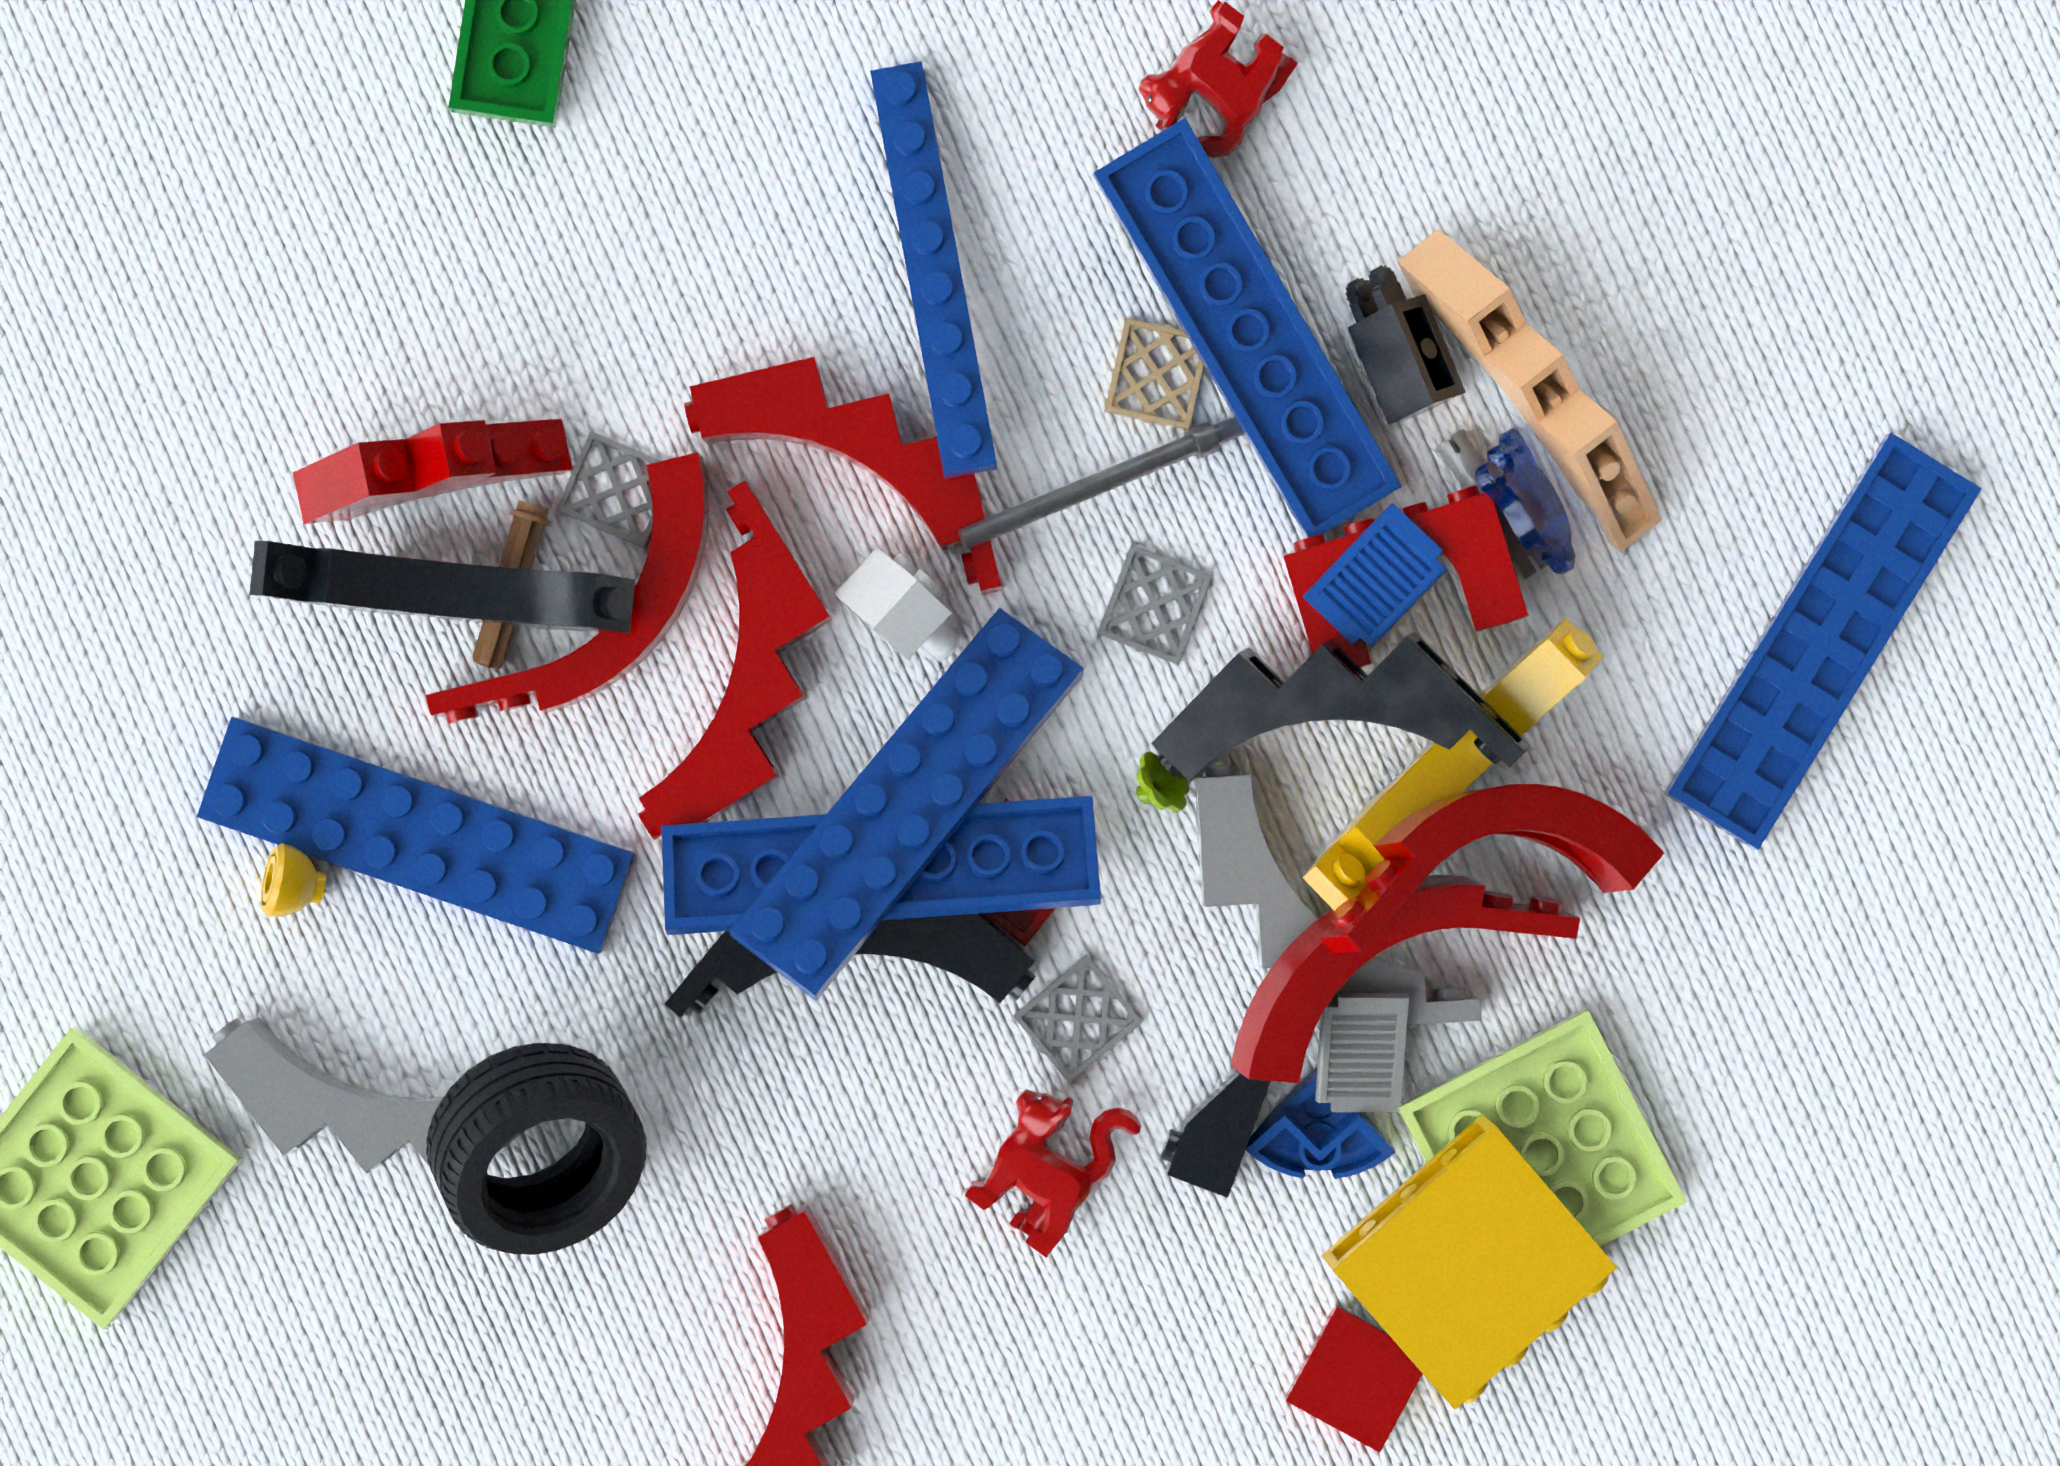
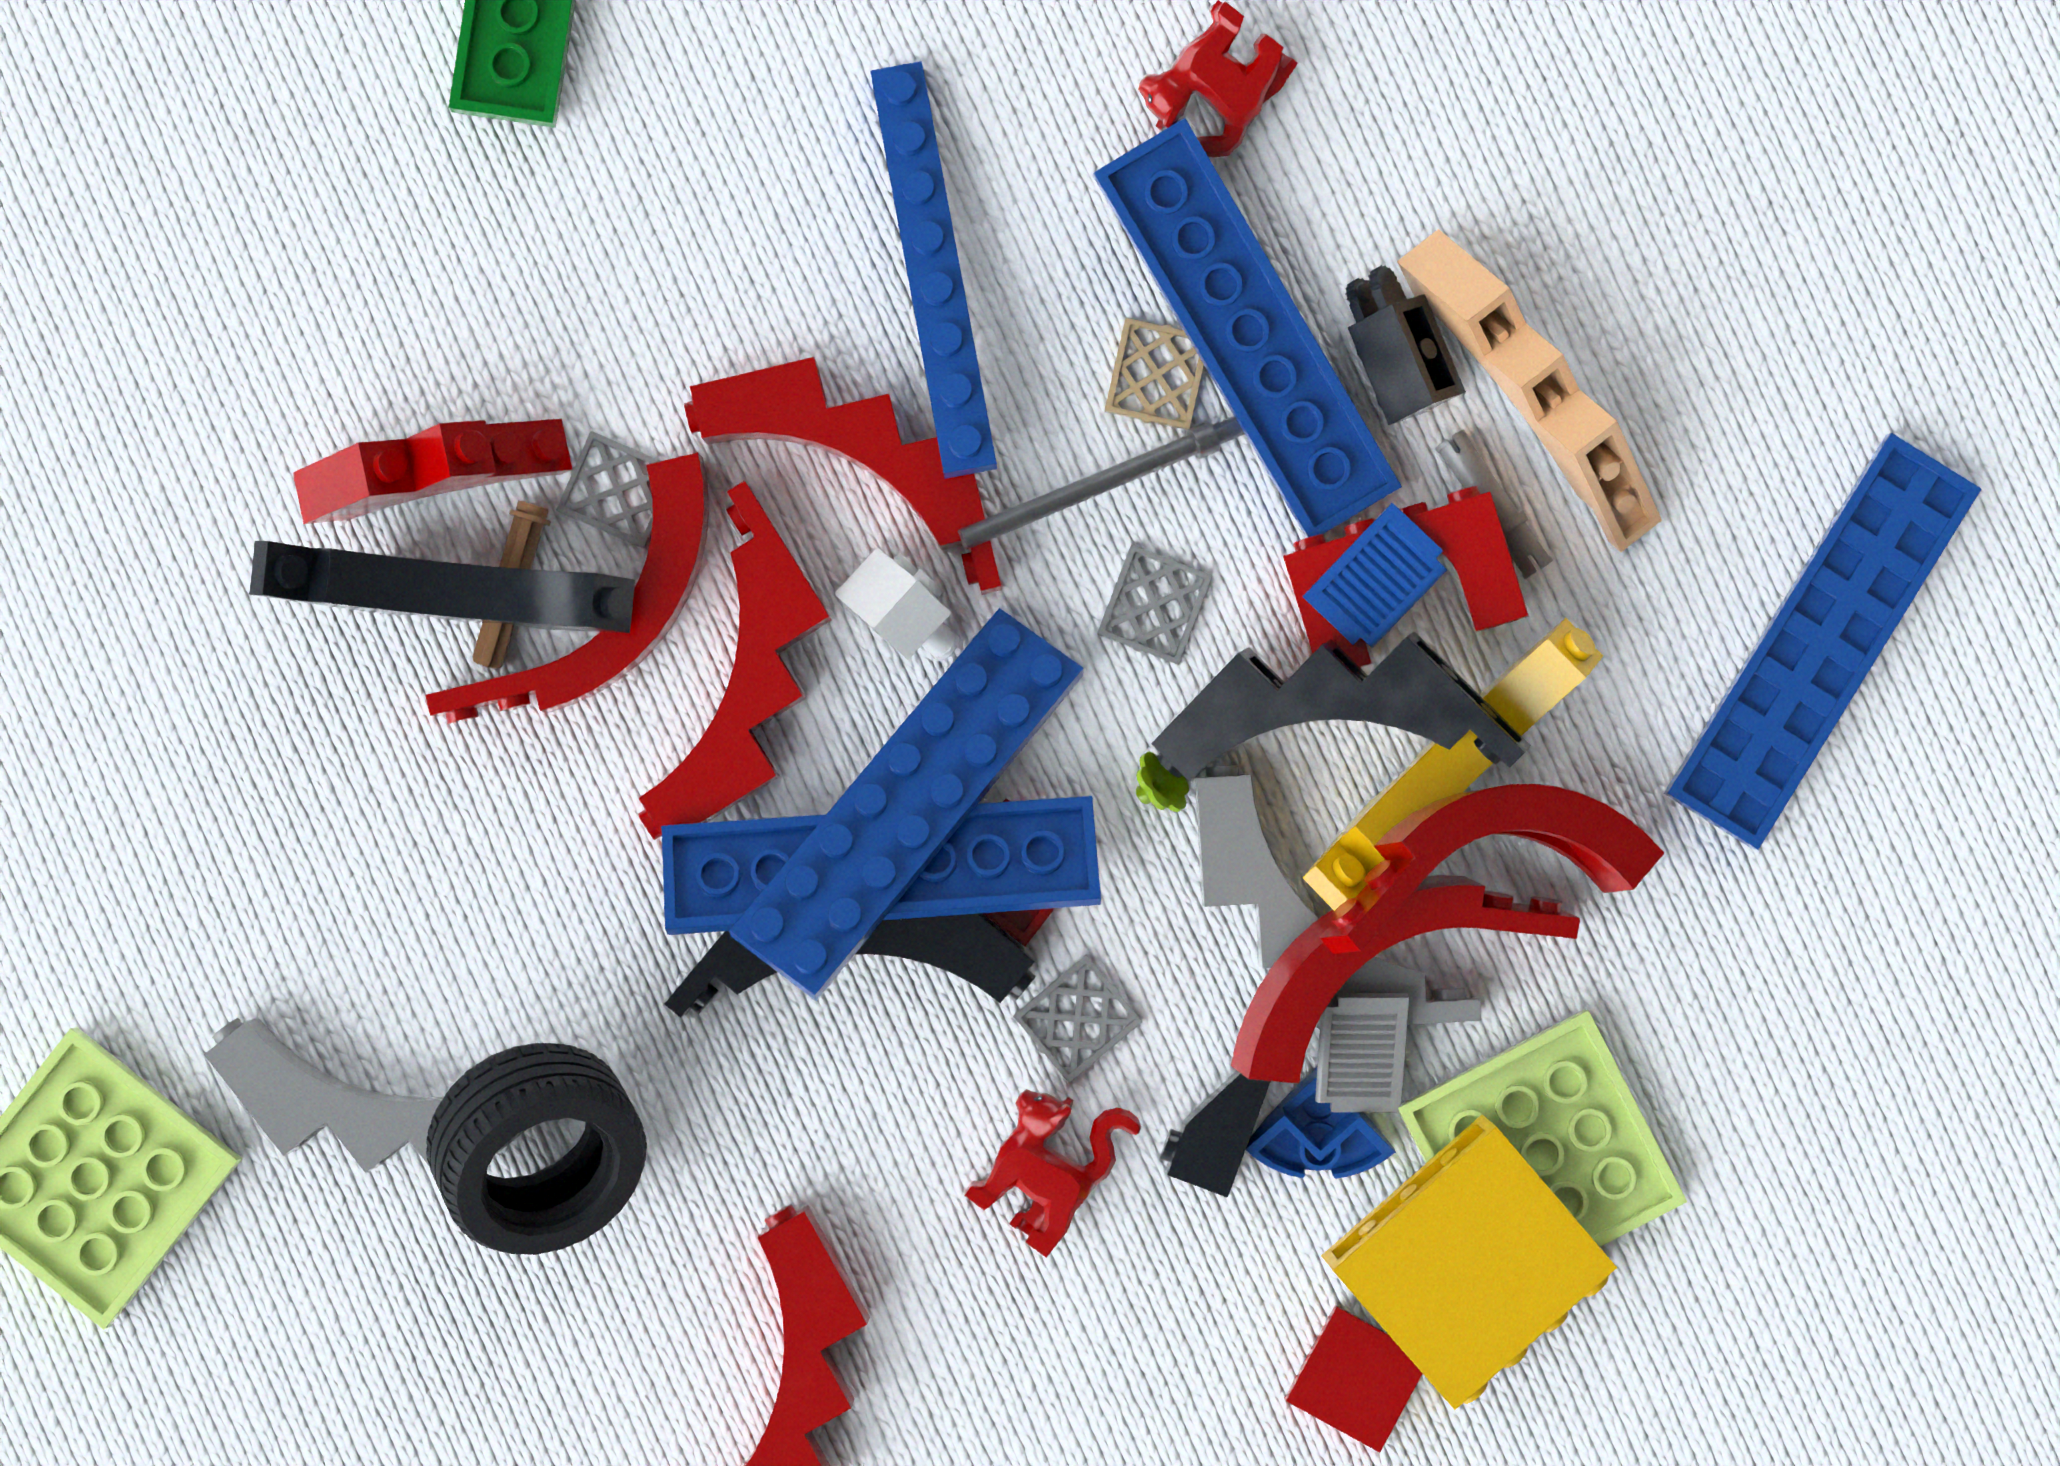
blue plate [196,717,636,954] -> none
yellow brick [260,843,326,917] -> none
clear blue tile [1475,428,1576,575] -> none

